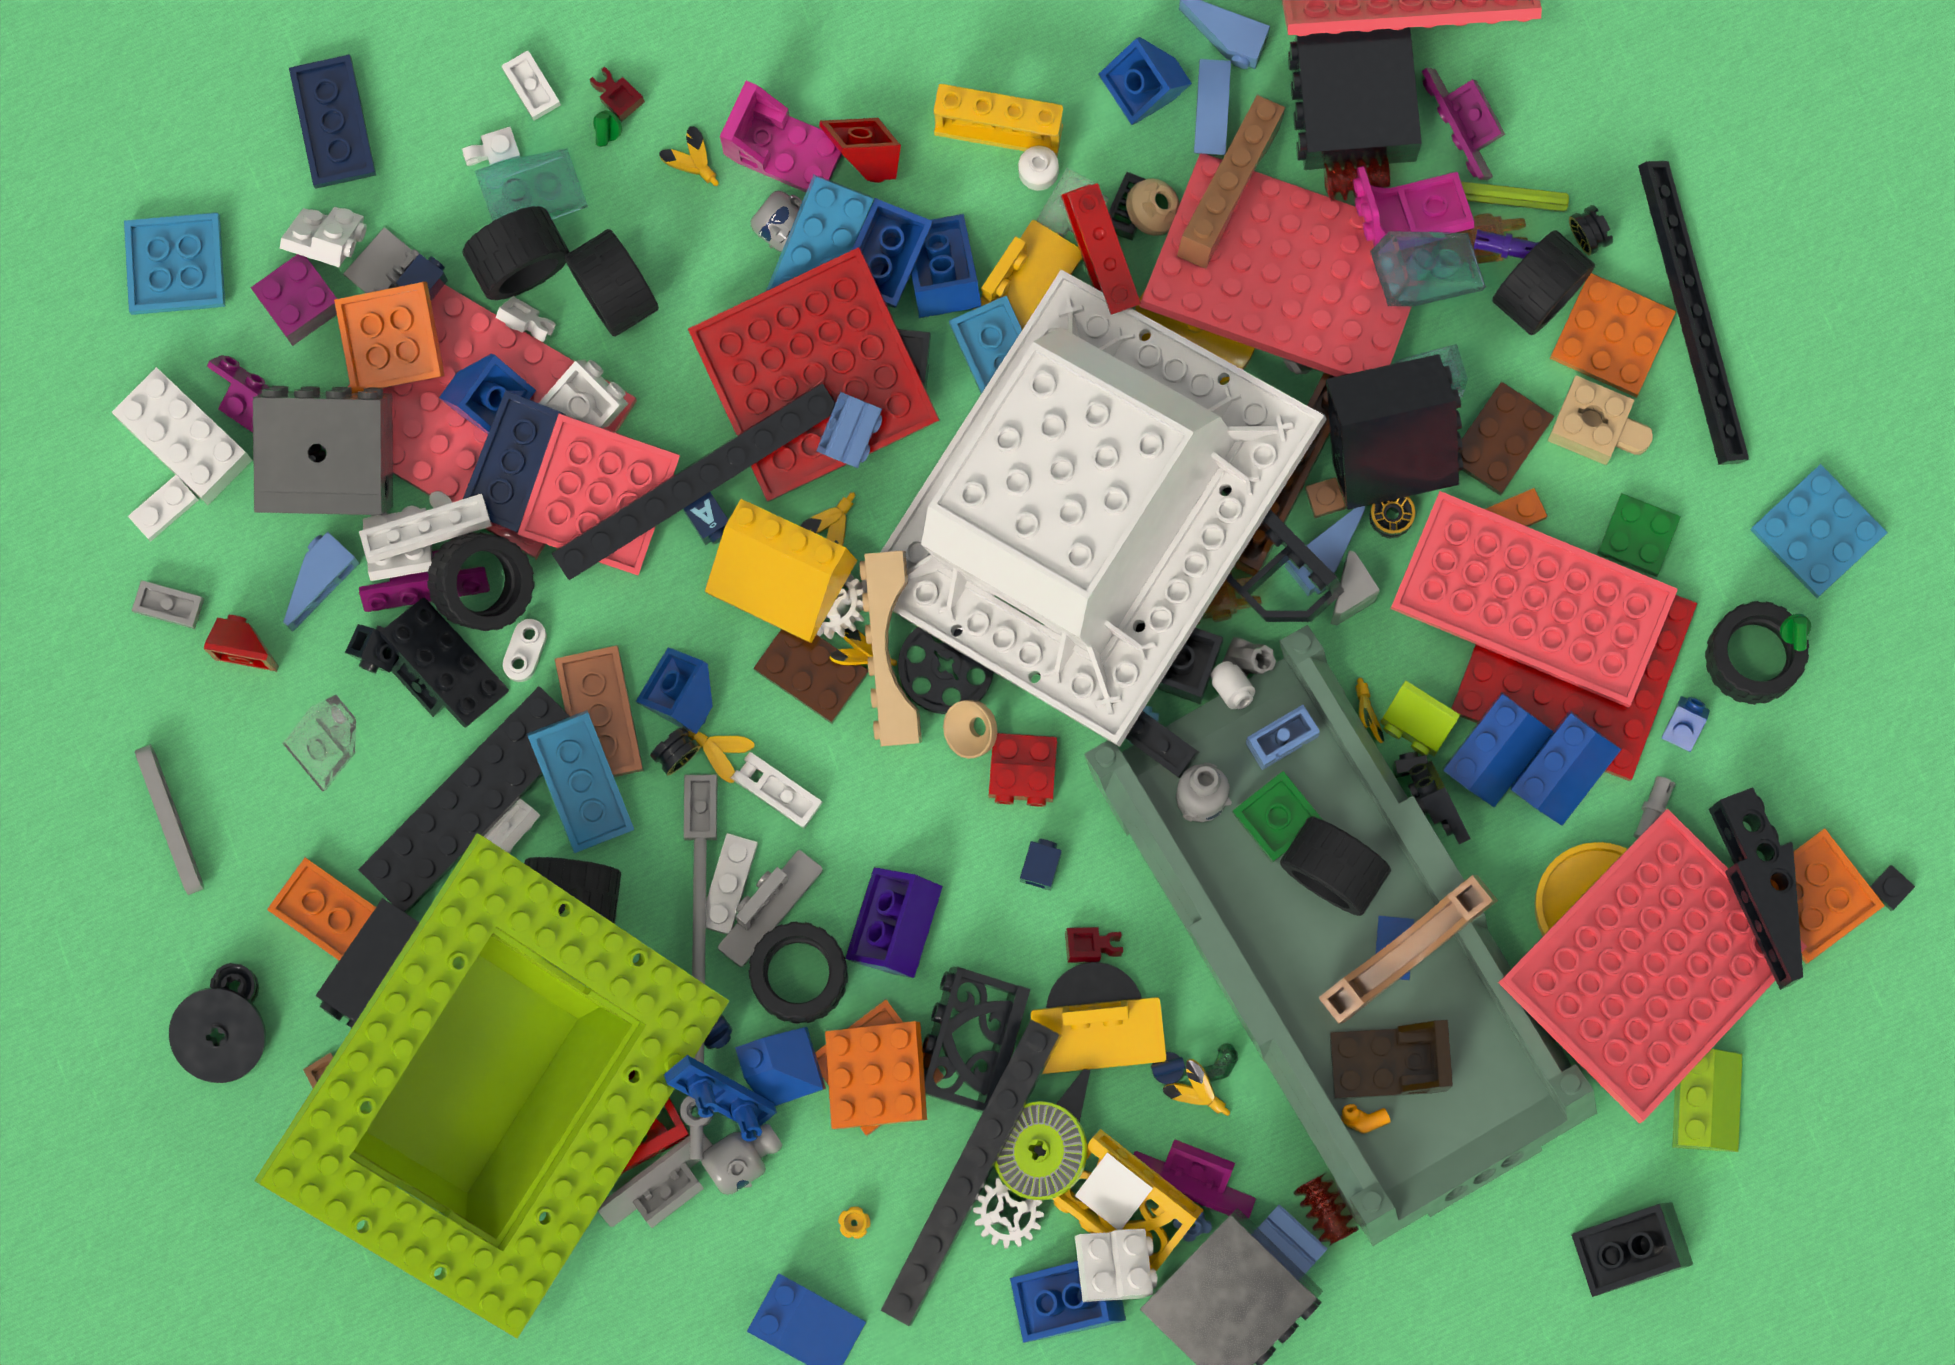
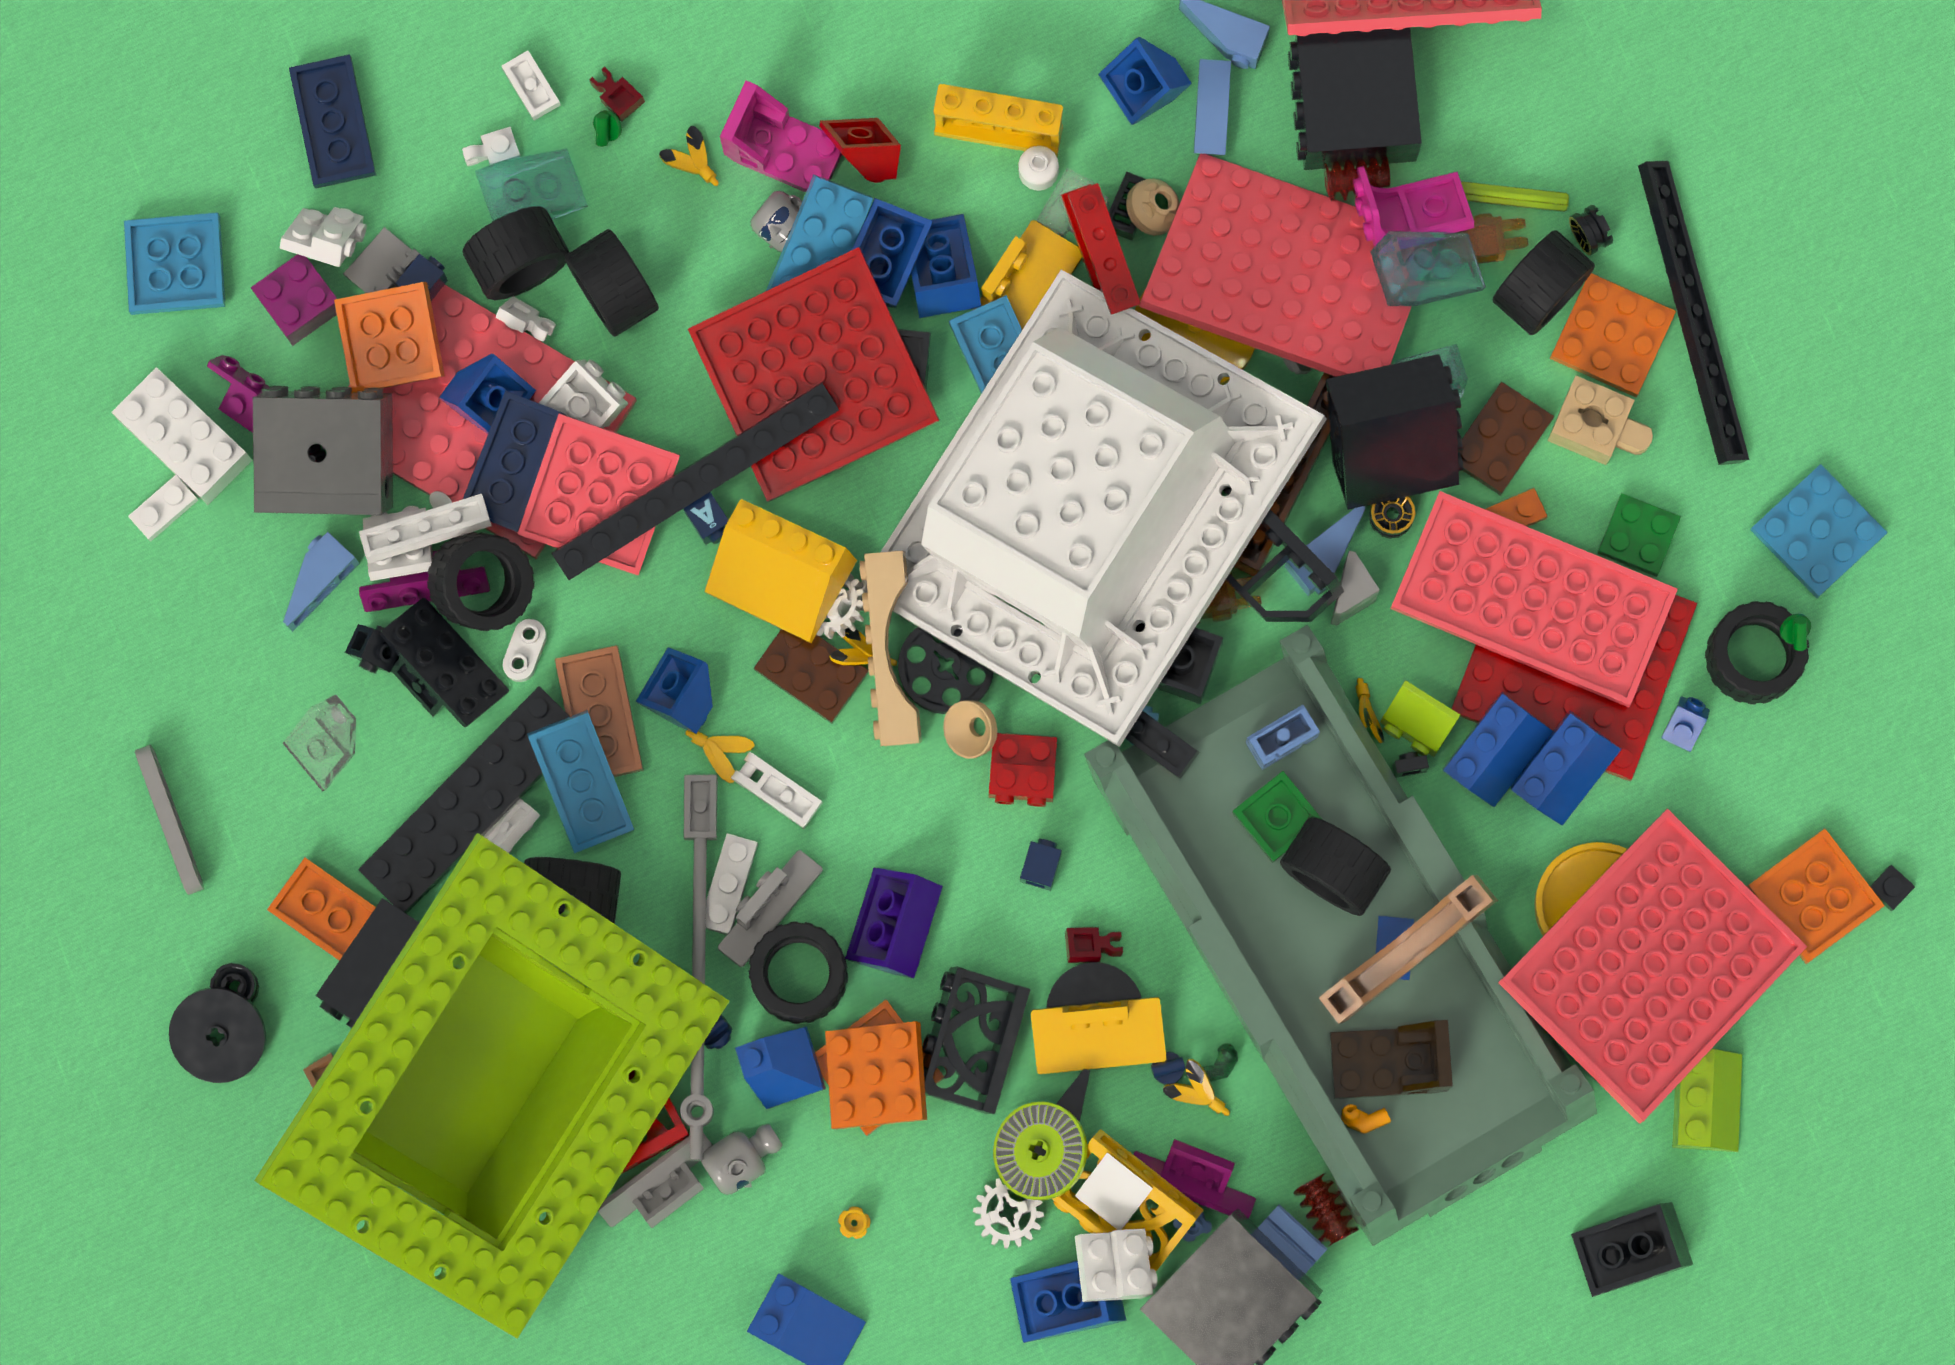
light grey plate [132,580,204,629] -> none
red slope [204,615,278,672] -> none
black wheel [650,727,701,776] -> none
blue plate [664,1055,777,1141] -> none
yellow piece [801,492,856,546] -> none
medium blue brick [816,392,882,468] -> none
black plate [881,1020,1062,1326] -> none
light grey piece [1176,763,1232,823] -> none
medium nougat arch [1177,95,1286,269] -> none
white brick [1211,661,1255,709] -> none
light grey piece [1222,637,1276,677] -> none
medium nougat plate [1305,477,1346,518] -> none
black plate [1408,760,1471,844] -> none
magenta bracket [1422,67,1505,181] -> none
dark purple pin [1473,229,1539,259] -> none
light grey pin [1634,776,1676,838] -> none
black brick [1709,787,1803,990] -> none

